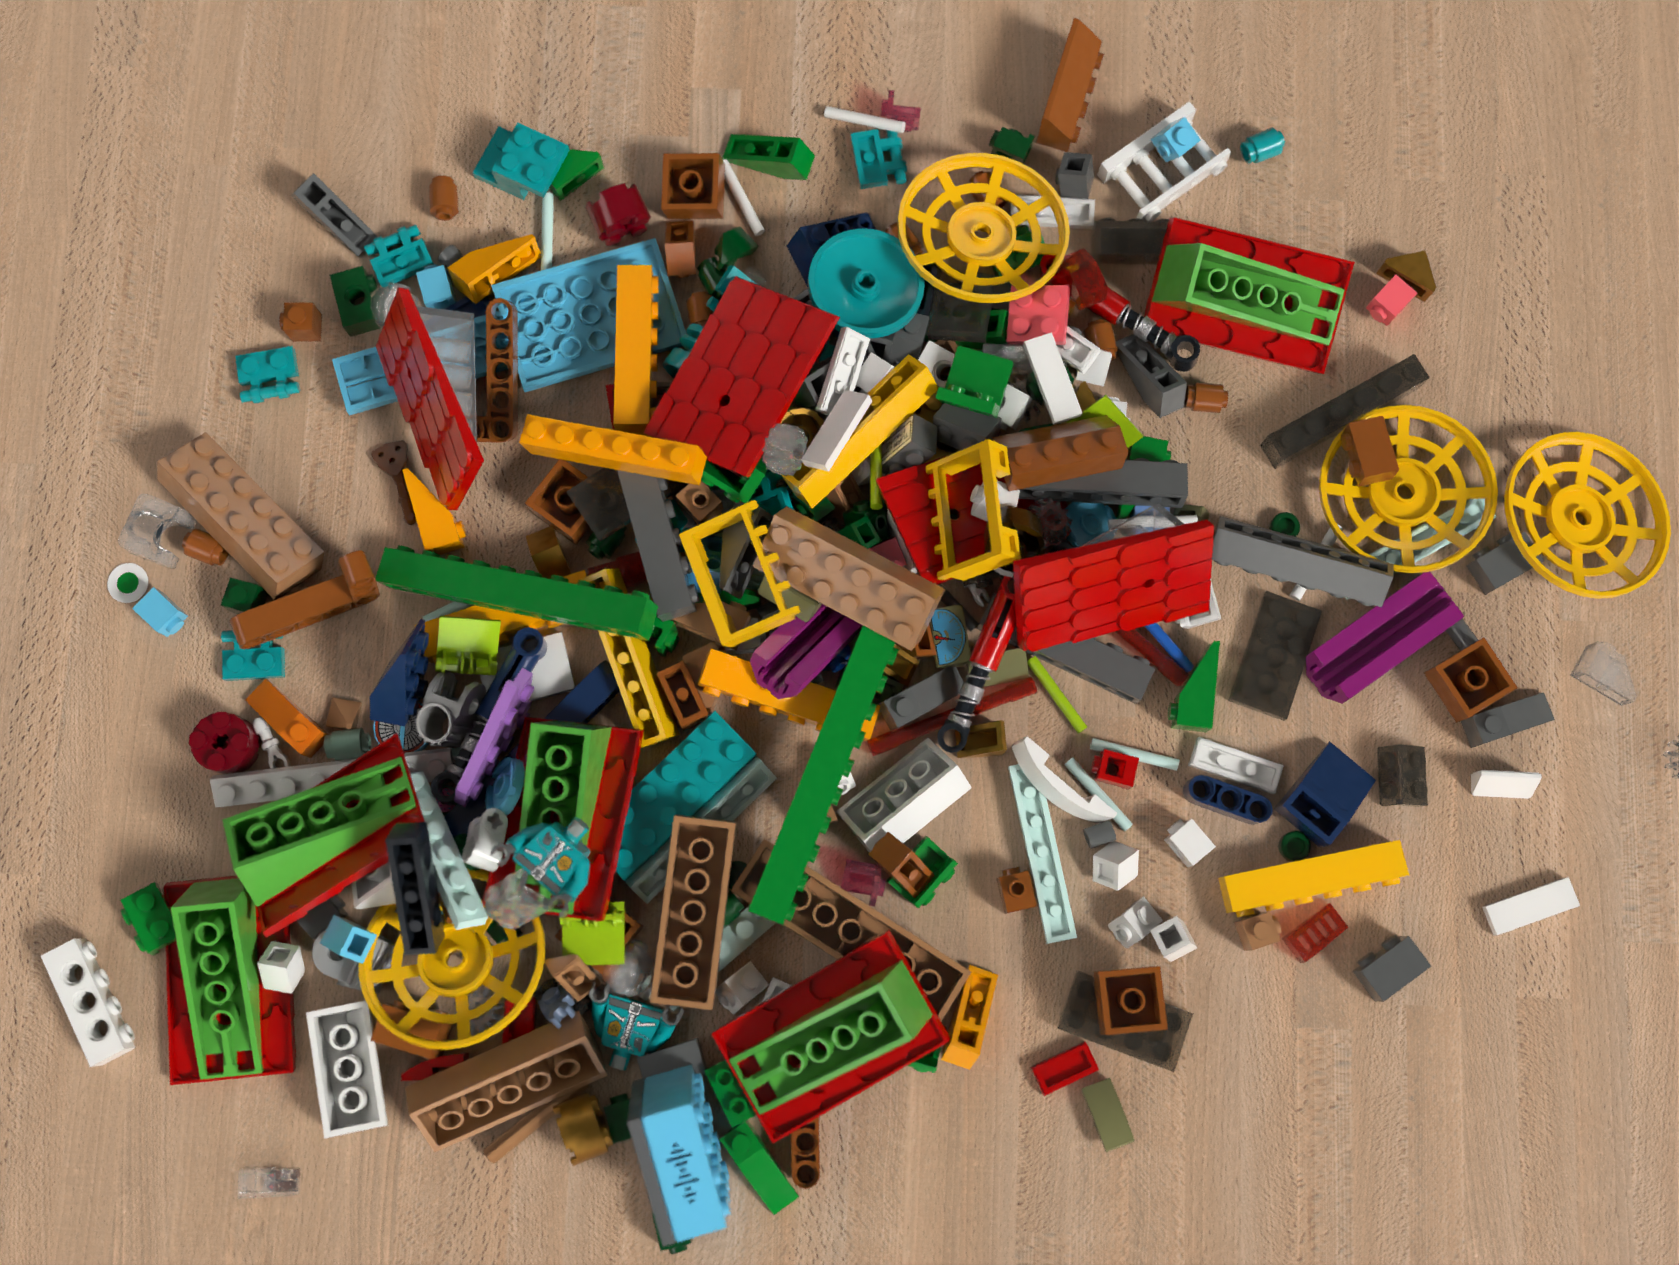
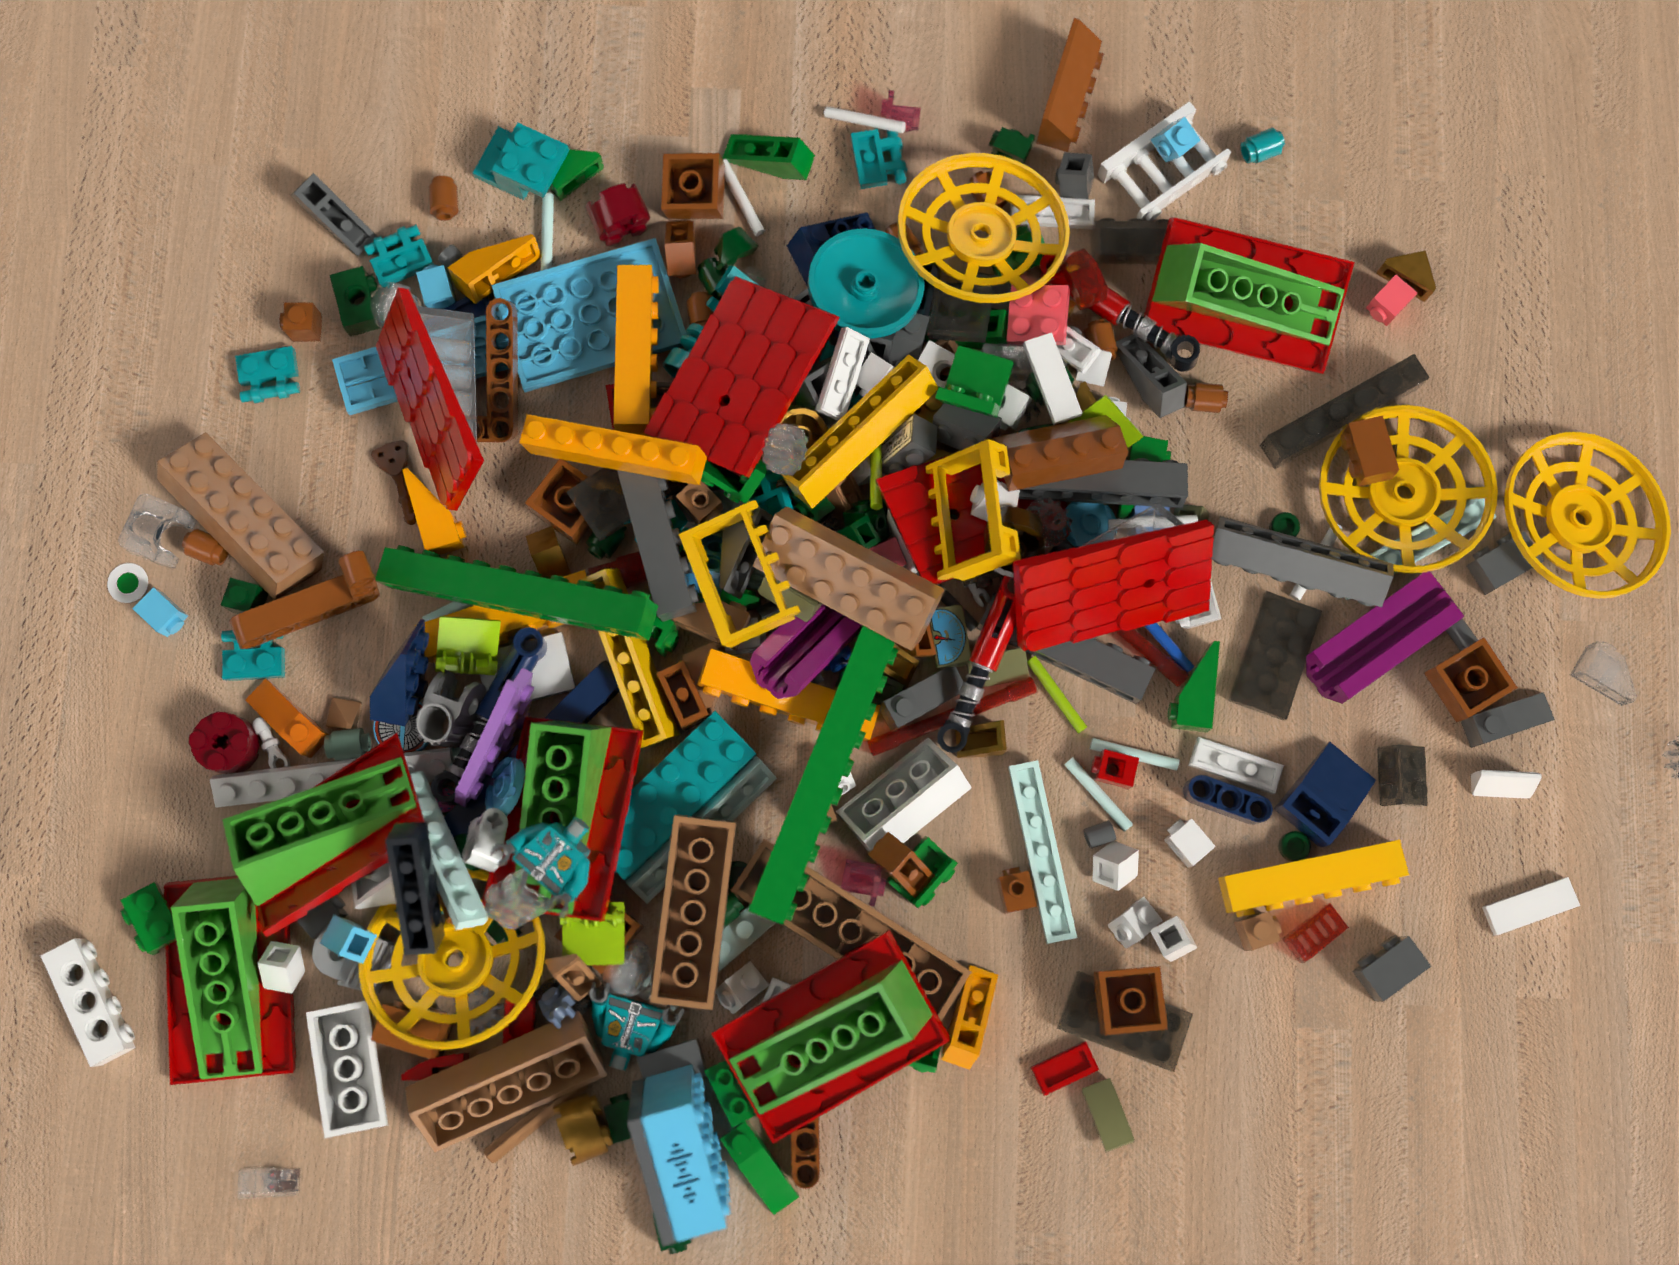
white tile [801,390,872,472] -> none
white slope [1012,736,1117,823] -> none

